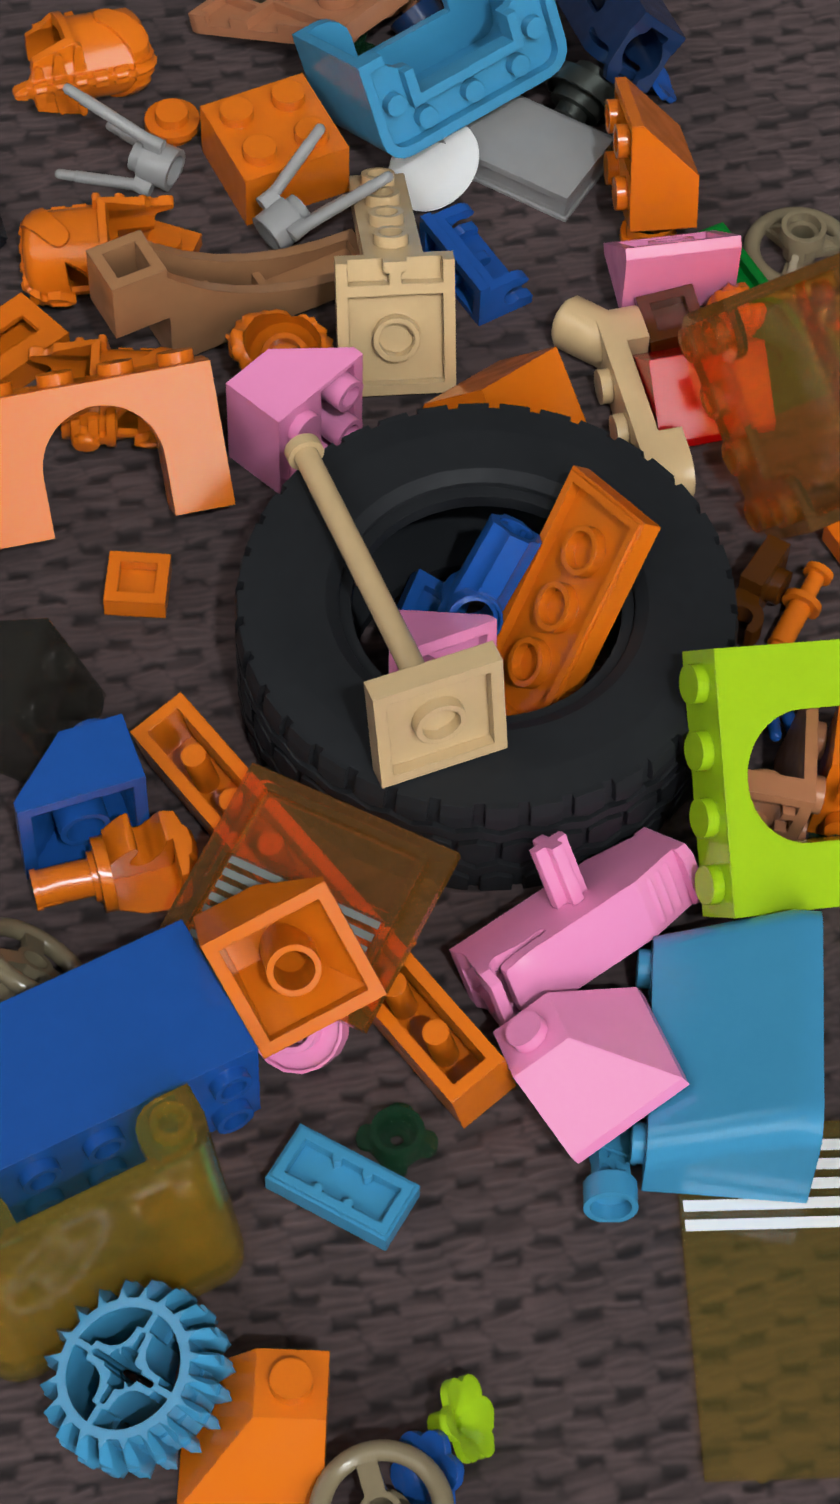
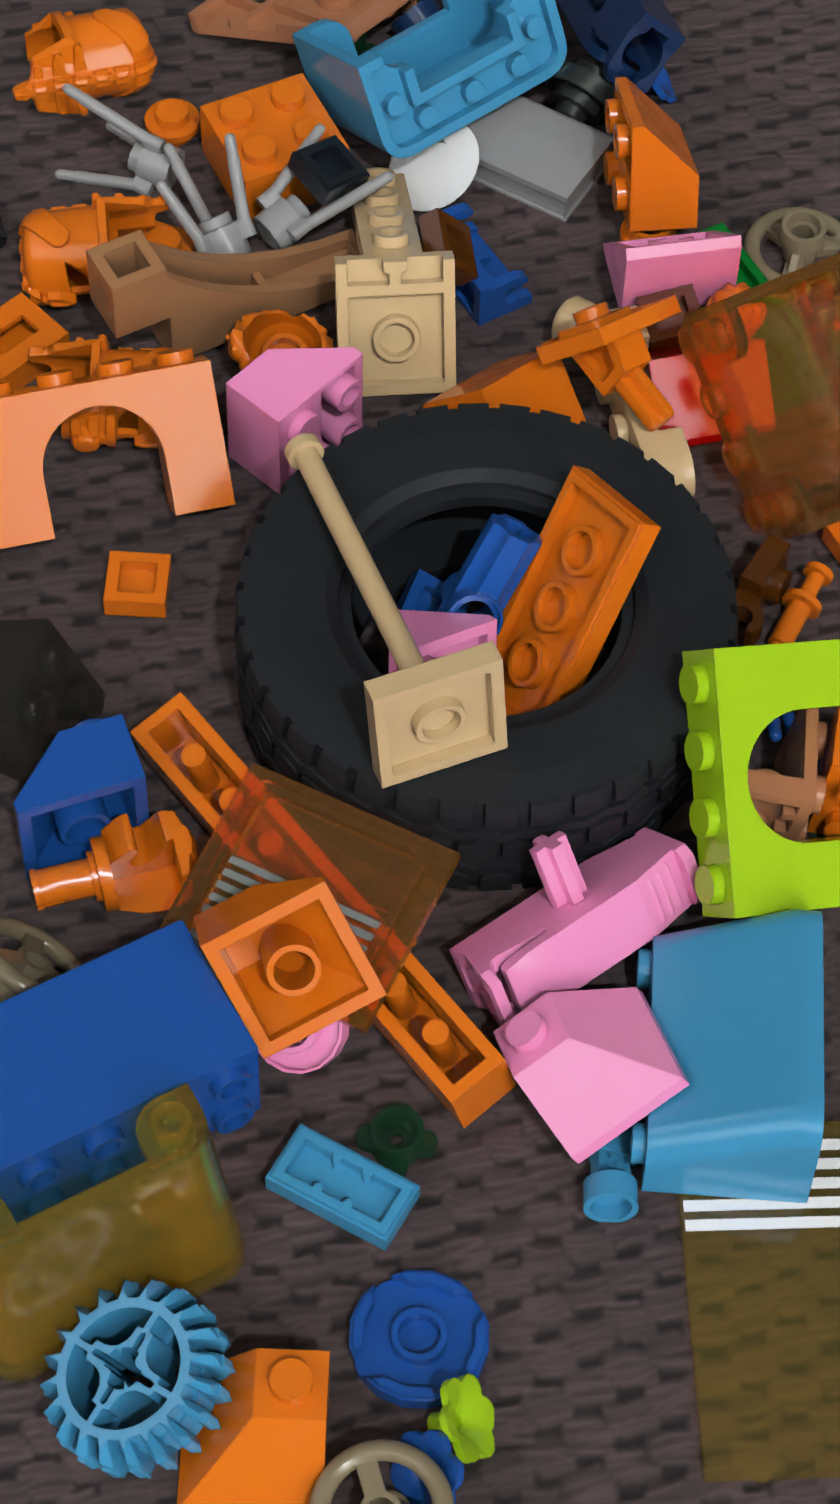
none -> light grey plant [156,133,257,254]
none -> black tile [287,135,370,206]
none -> blue tile [349,1270,489,1409]
none -> reddish brown plate [418,208,478,286]
none -> orange piece [535,295,682,432]

